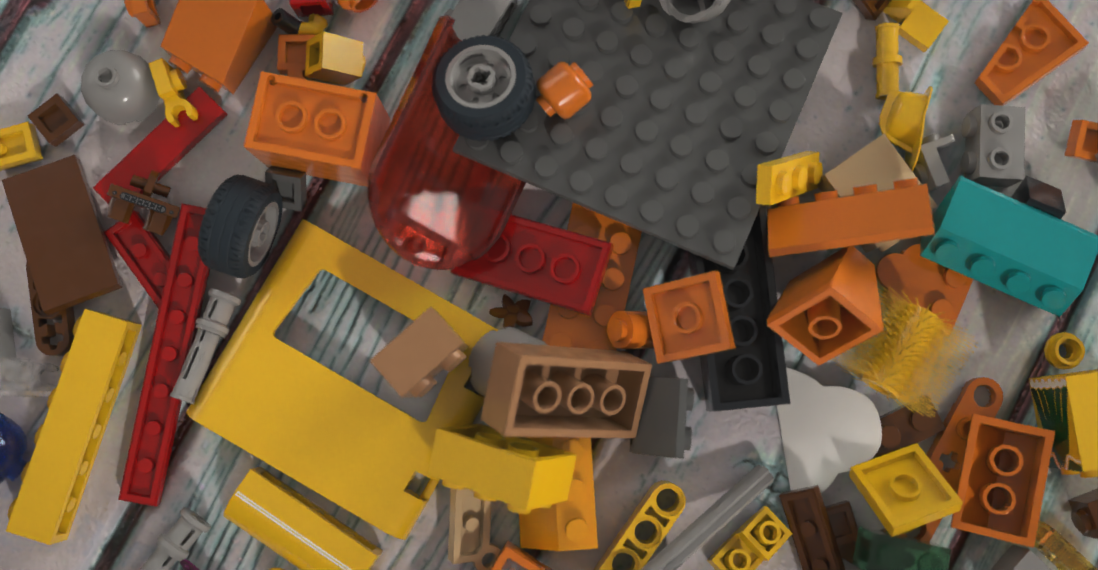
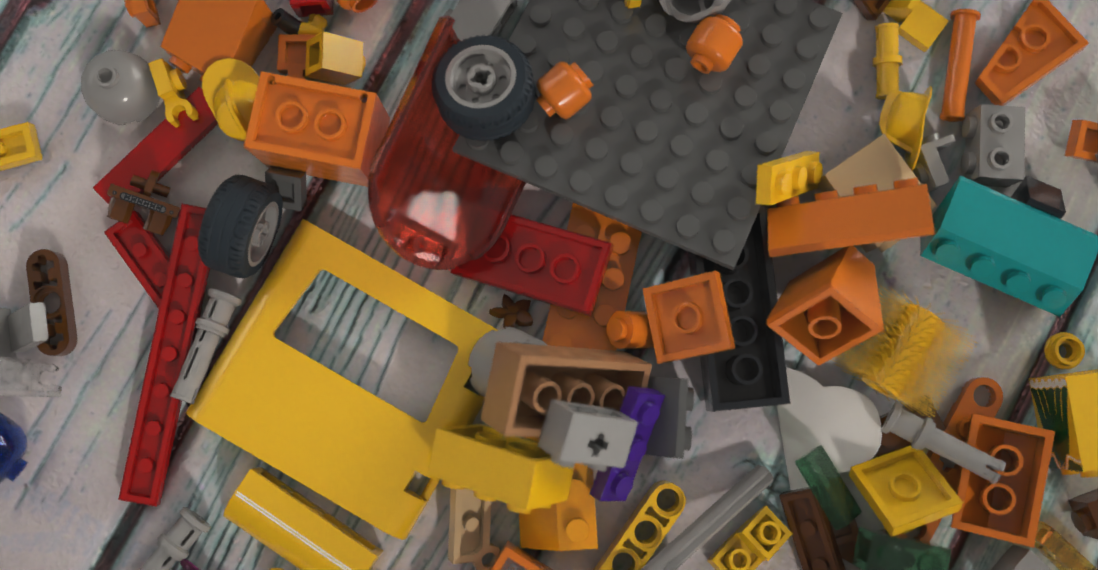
reddish brown tile [2,155,123,315] -> none
yellow brick [6,309,142,545] -> none
reddish brown plate [28,93,85,147] -> none
medium nougat brick [369,307,469,398] -> none
orange plate [876,244,973,336] -> none
none -> light grey tile [7,302,49,353]
none -> yellow piece [202,58,259,141]
none -> light grey brick [538,399,638,471]
none -> dark purple plate [589,386,665,501]
none -> orange head [686,14,743,74]
none -> clear green tile [795,445,862,531]
none -> light grey pin [881,401,1006,484]
none -> orange pin [940,9,981,122]

